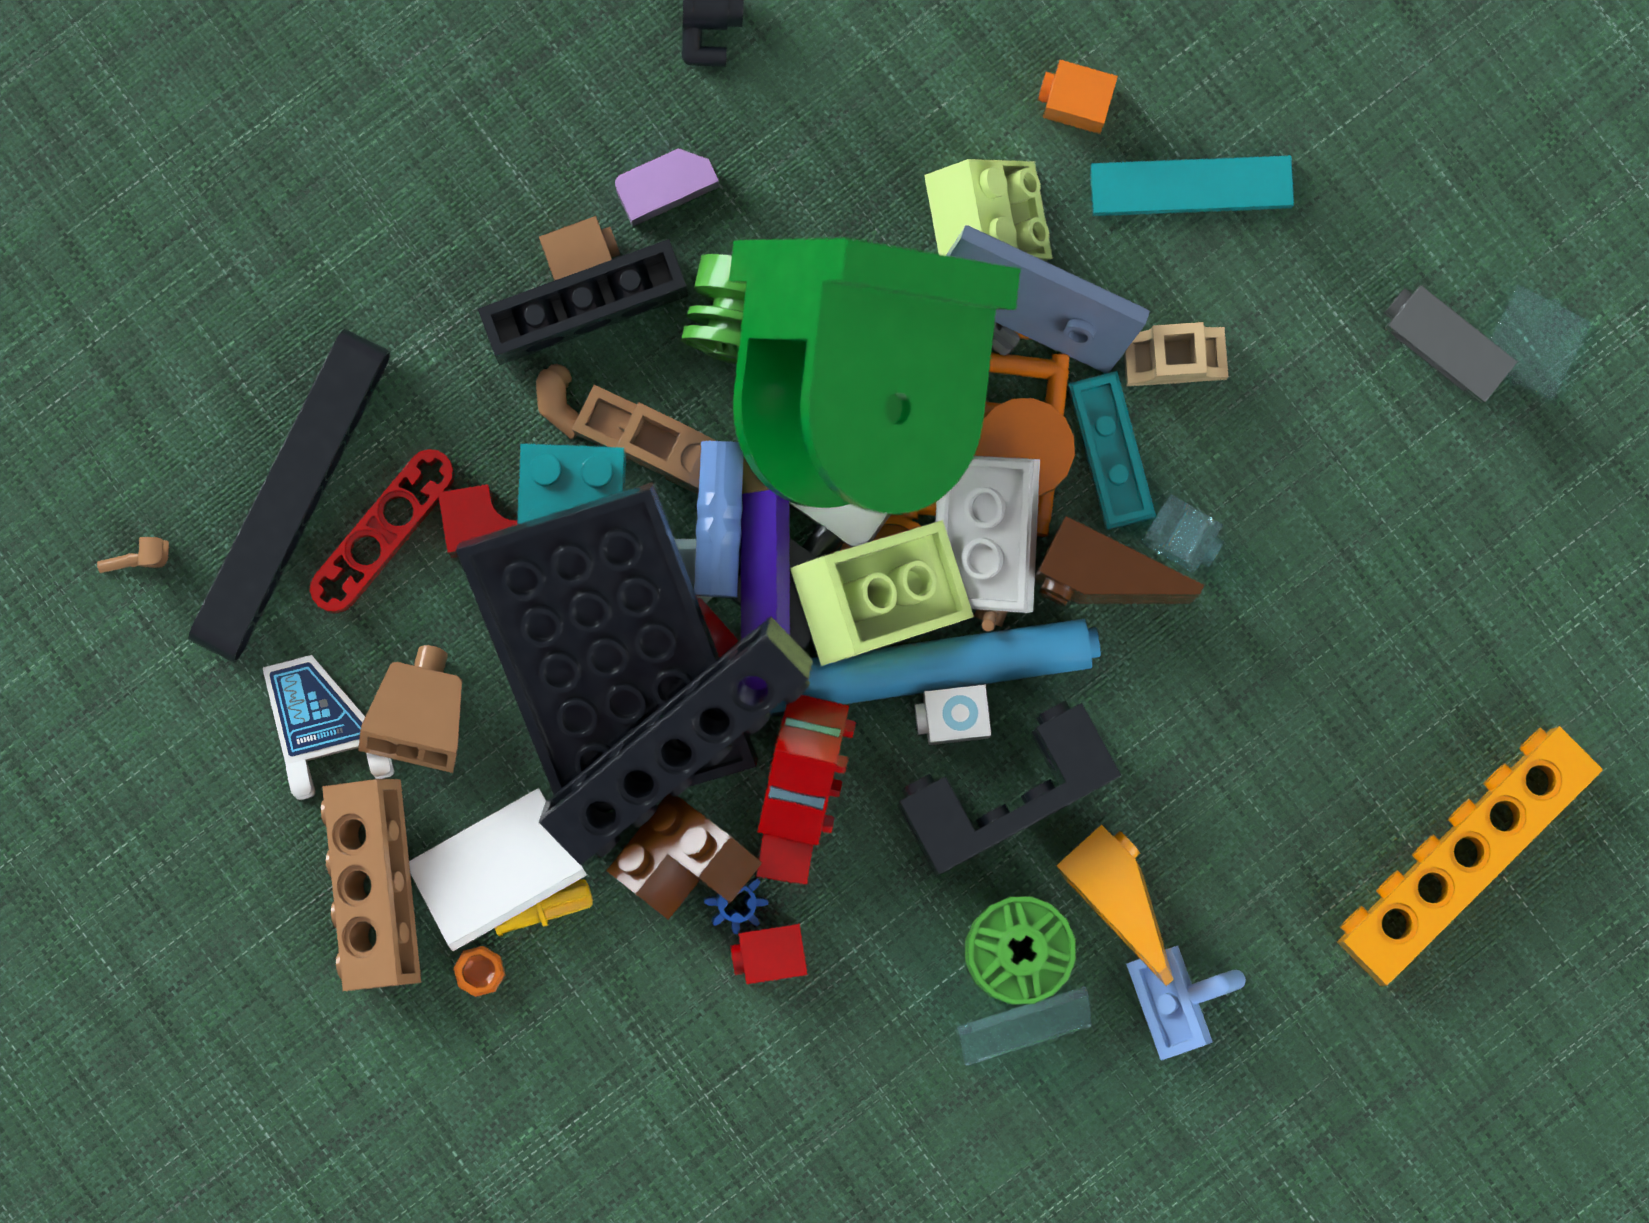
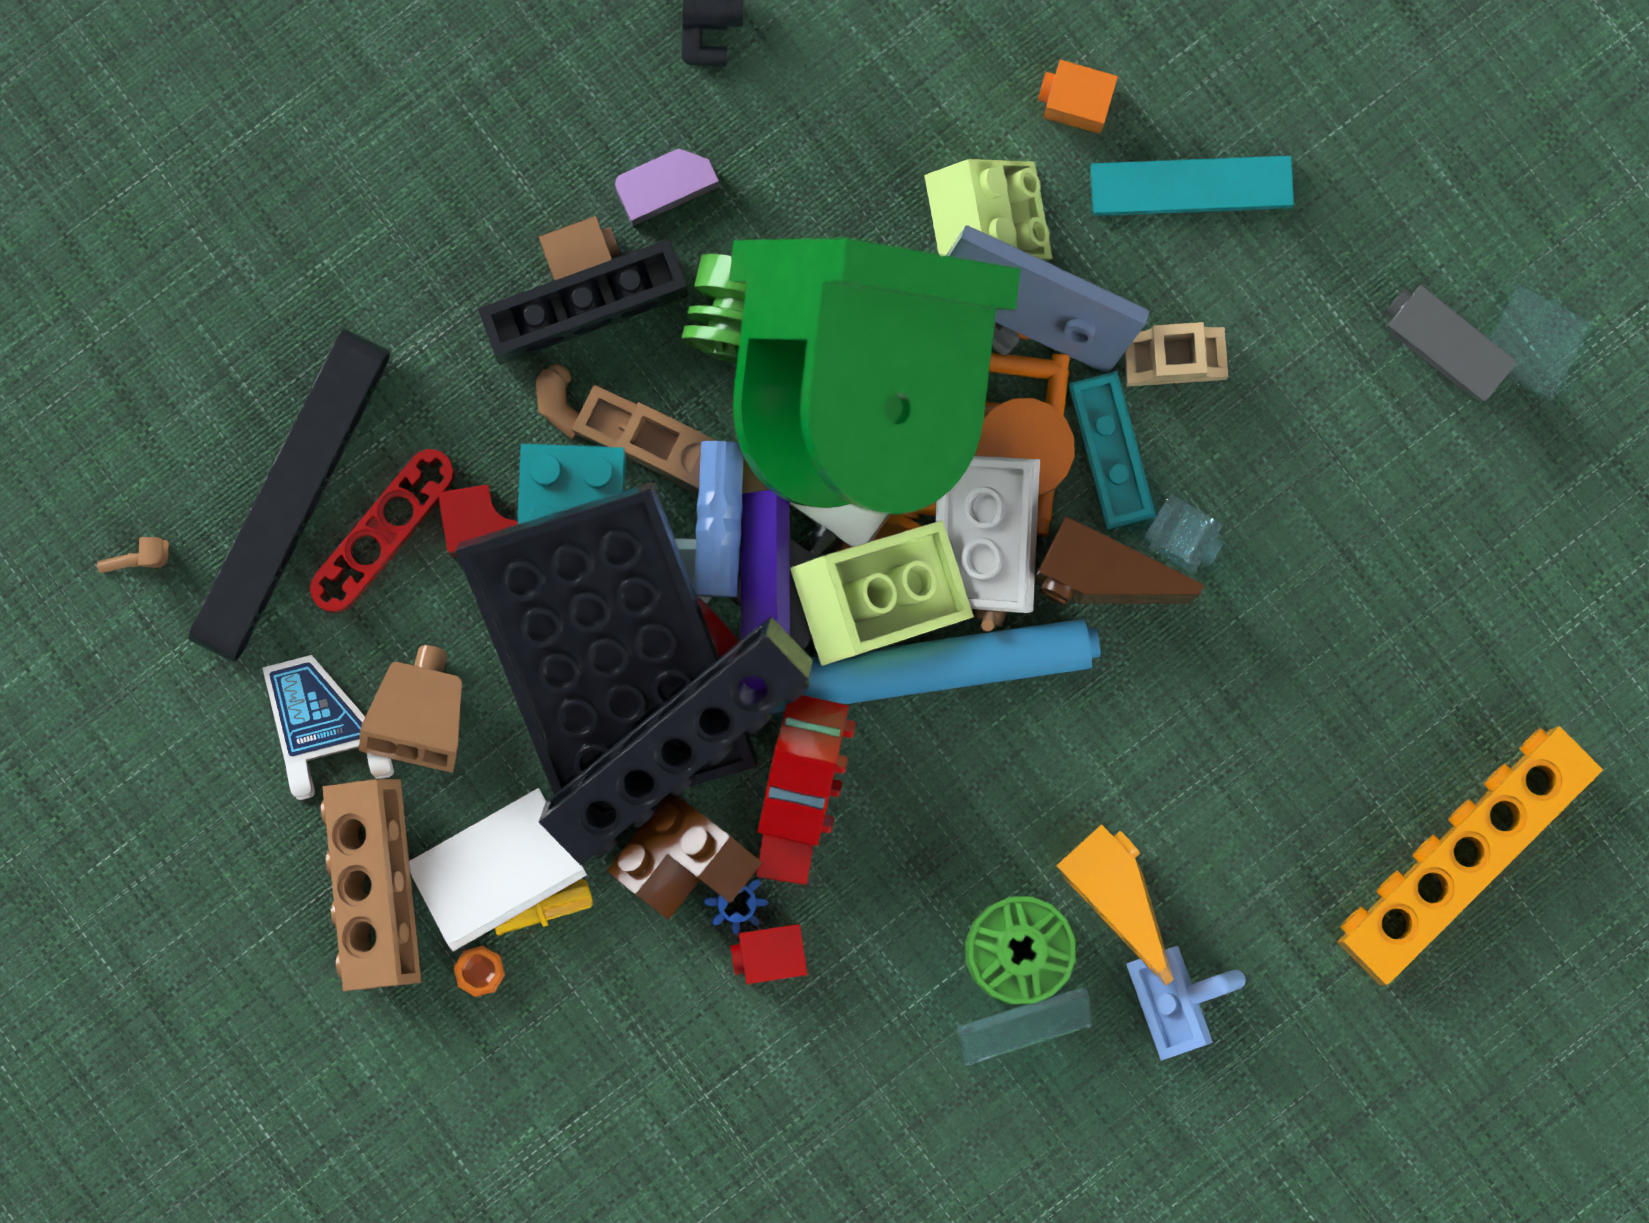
black plate [897,700,1122,877] -> none
white brick [915,685,991,745] -> none

